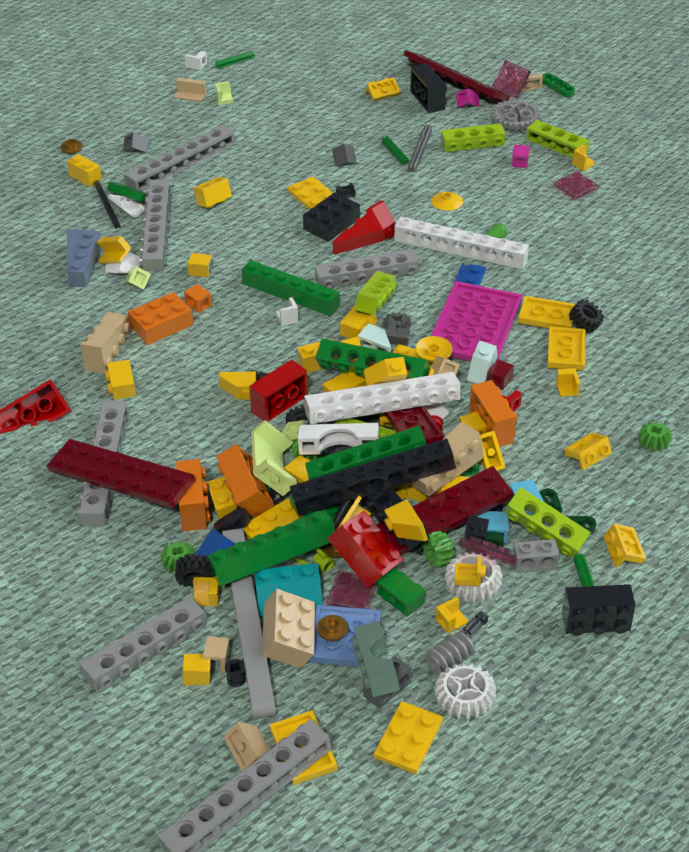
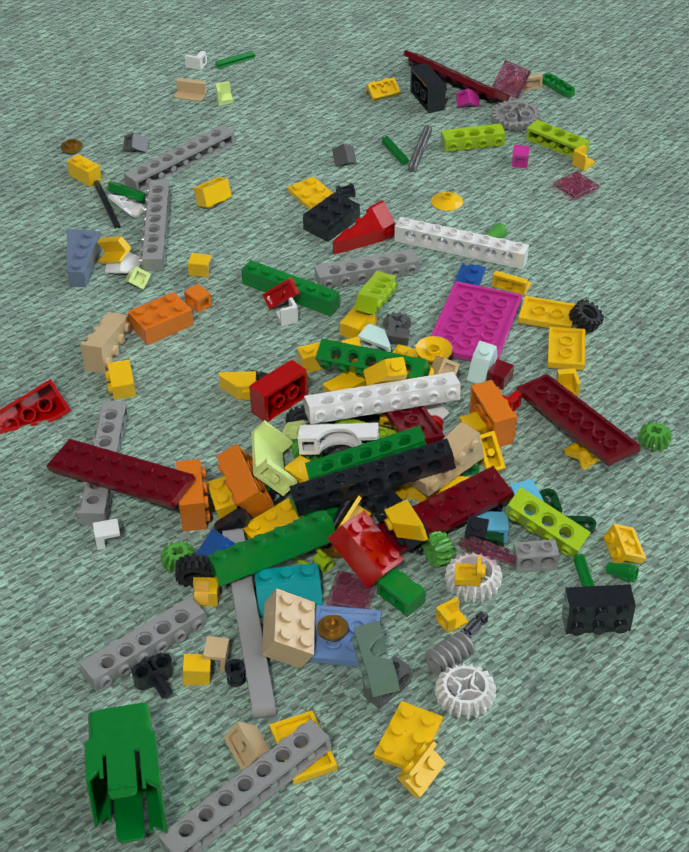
none -> green piece [84,703,168,843]
none -> white panel [93,518,120,550]
none -> black beam [131,653,174,699]
none -> red plate [262,278,300,310]
none -> yellow bracket [397,741,446,798]
none -> yellow panel [492,270,531,296]
none -> dark red plate [516,374,640,466]
none -> green cone [606,562,639,583]

